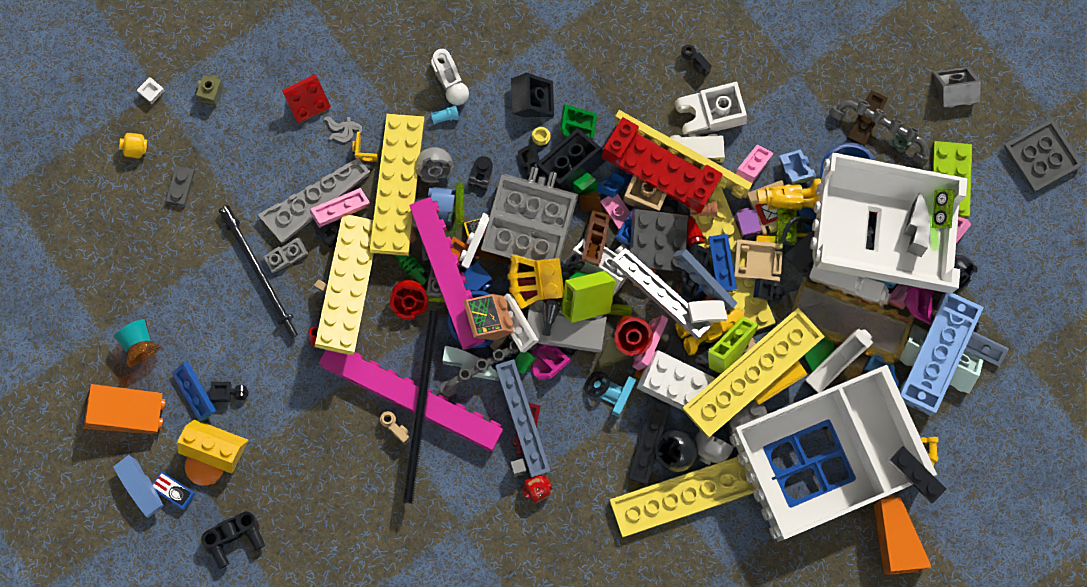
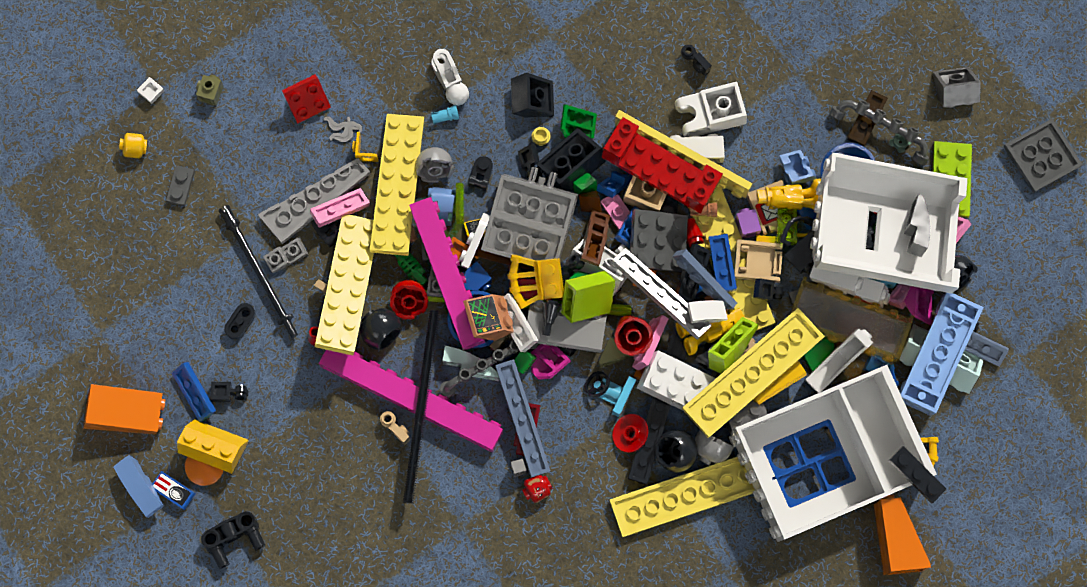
hat [114,319,162,368] -> none
bright pink plate [736,145,774,183] -> none
clear neon green tile [932,189,955,229] -> none
none -> black plate [224,303,256,339]
none -> black wheel [360,308,402,350]
none -> red dish [613,414,648,453]

